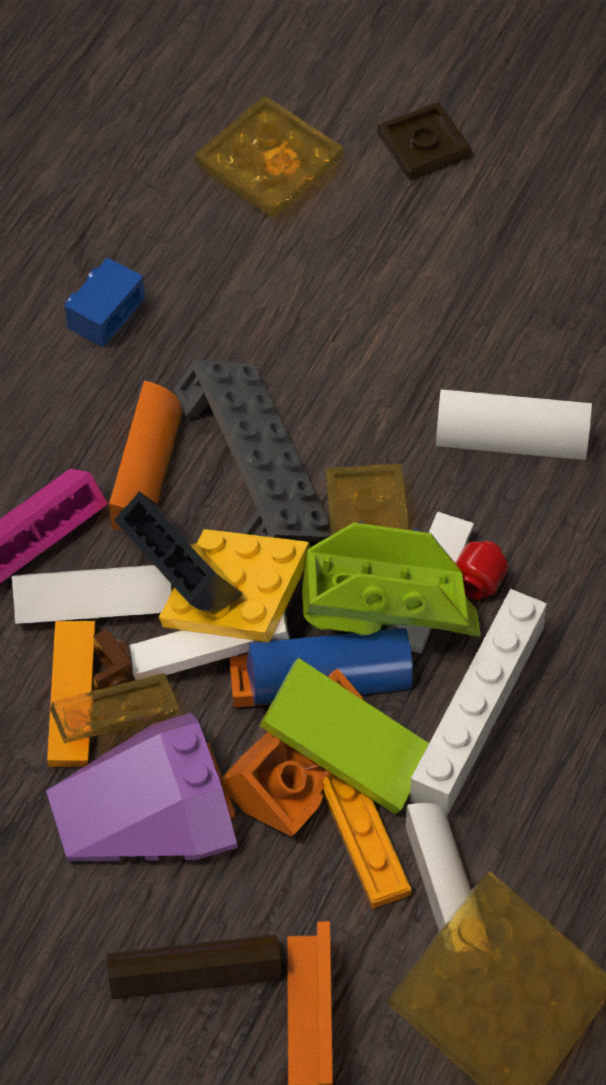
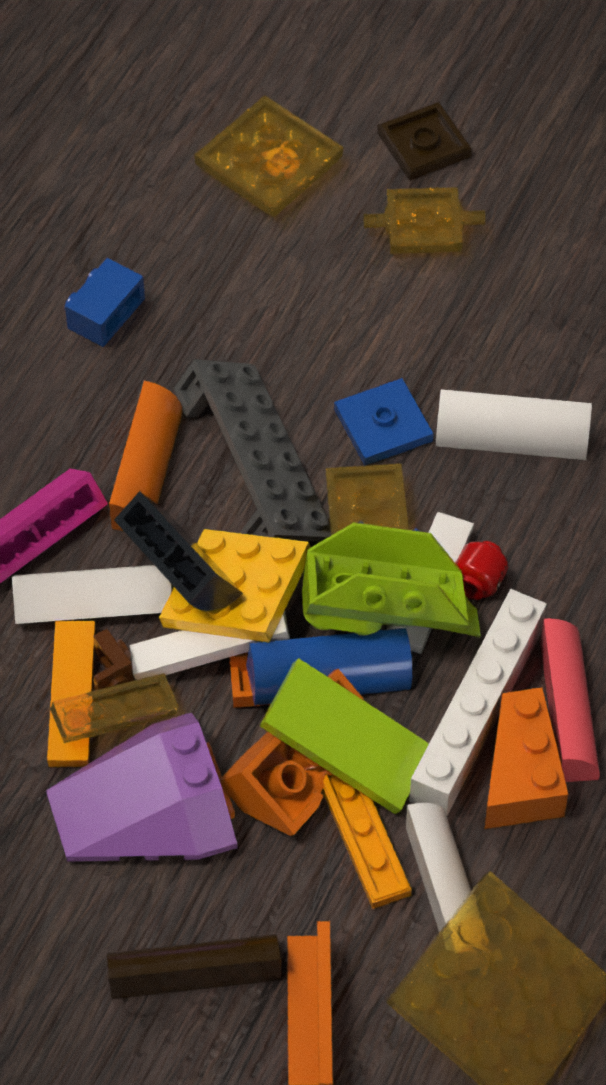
none -> blue plate [334,378,433,466]
none -> clear yellow plate [363,187,486,254]
none -> orange wedge [484,687,569,829]
none -> coral brick [540,618,600,782]

